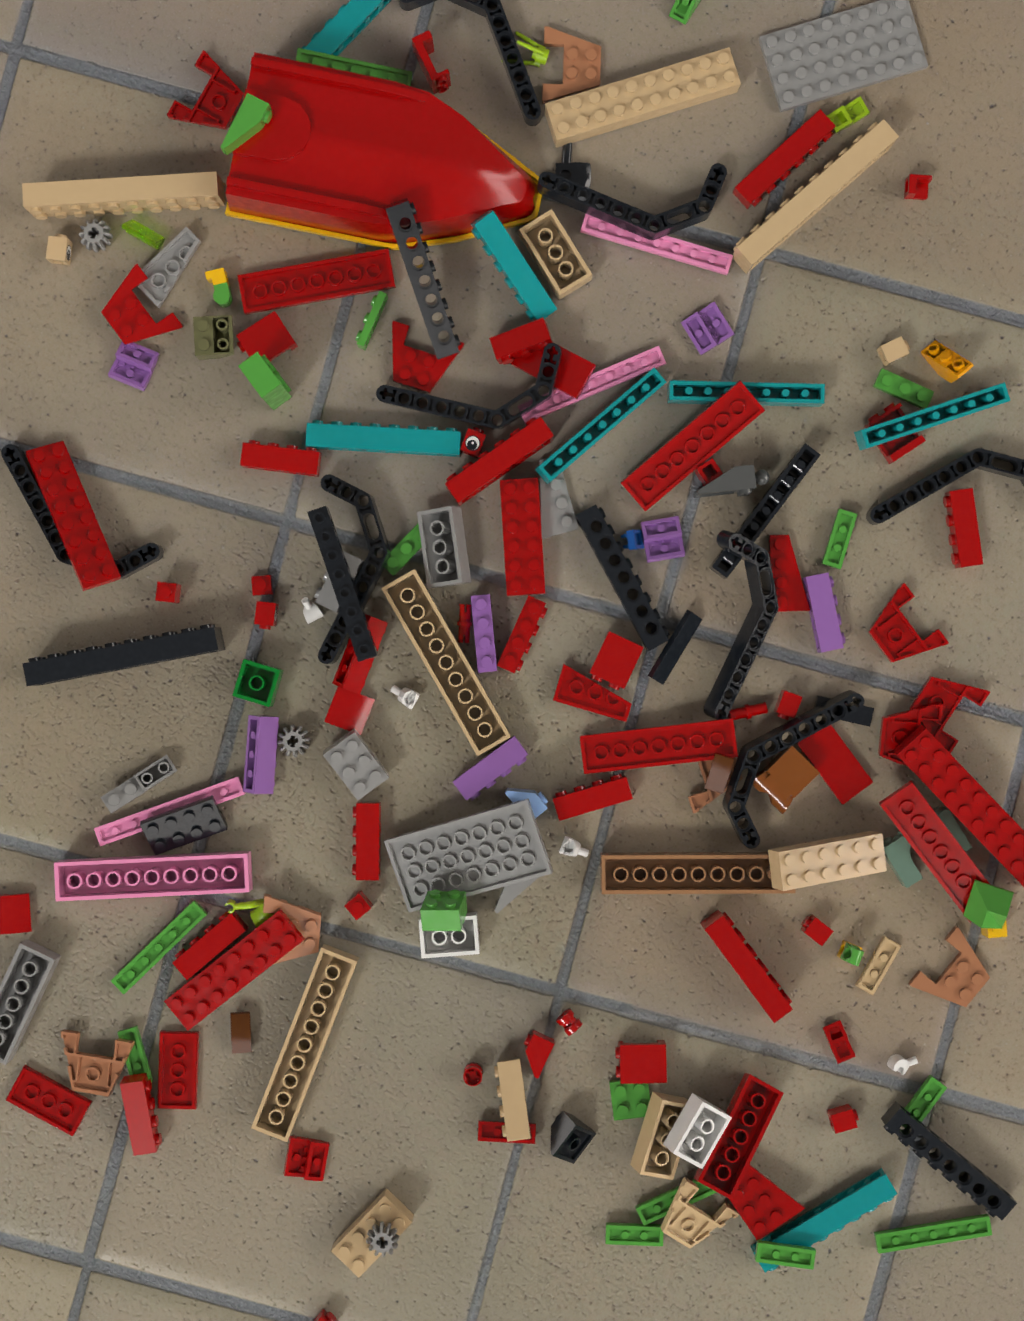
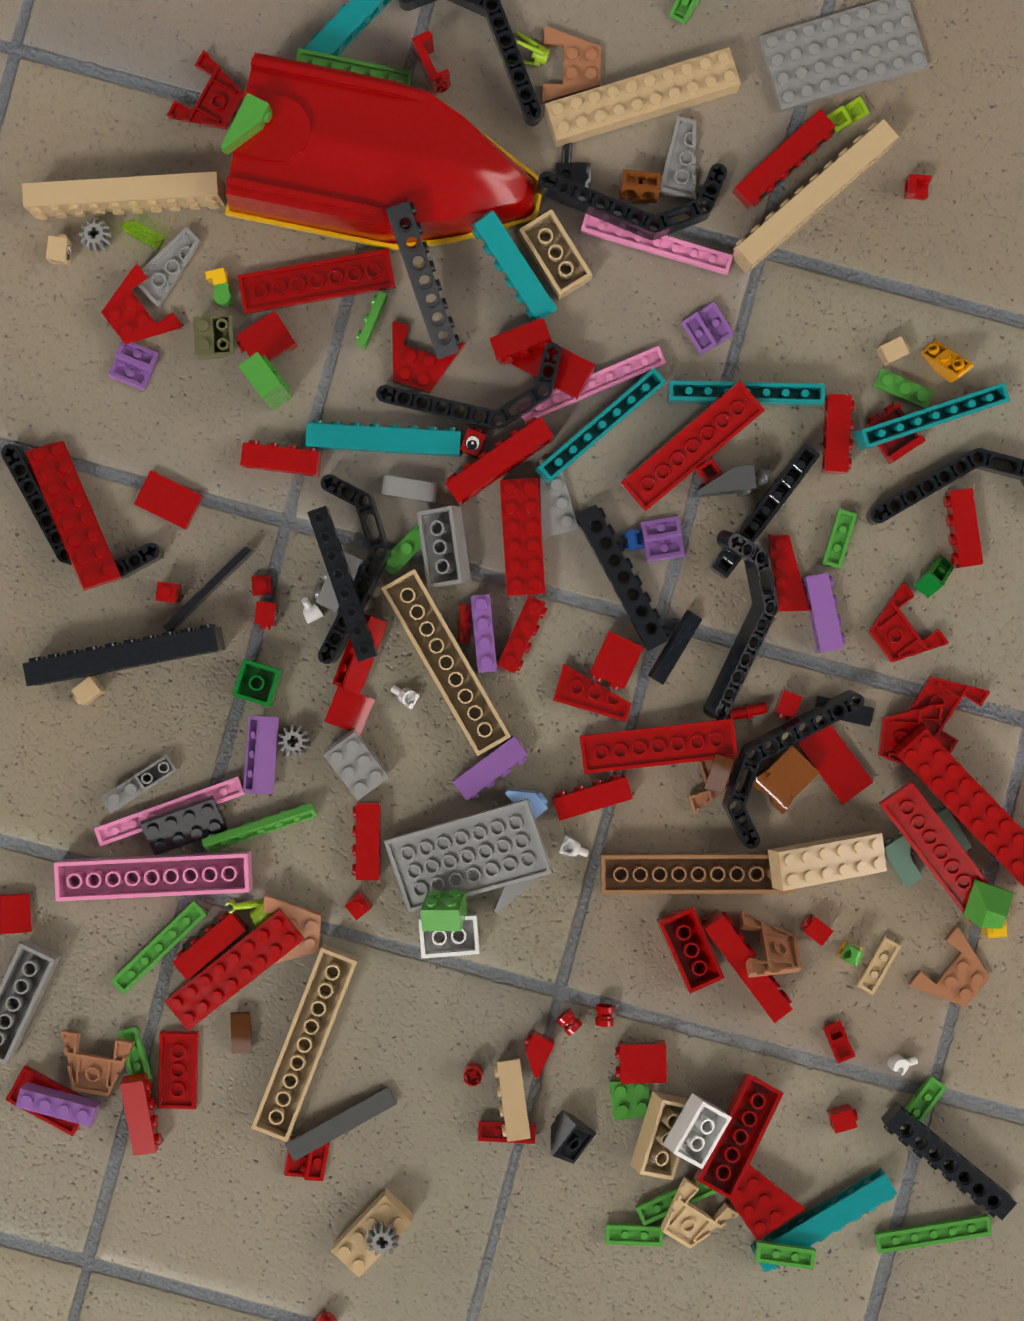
none -> medium lavender brick [15,1082,101,1127]
none -> tan brick [71,676,105,706]
none -> red tile [134,470,203,530]
none -> black tile [163,547,254,632]
none -> bright green plate [202,803,318,853]
none -> dark grey tile [285,1086,397,1161]
none -> light grey beam [381,475,439,504]
none -> red wheel [595,1003,615,1027]
none -> dark orange brick [619,169,661,203]
none -> red slope [656,907,725,994]
none -> light grey wing [660,116,696,201]
none -> nougat wing [738,911,802,978]
none -> red brick [821,394,855,474]
none -> green slope [914,554,954,598]

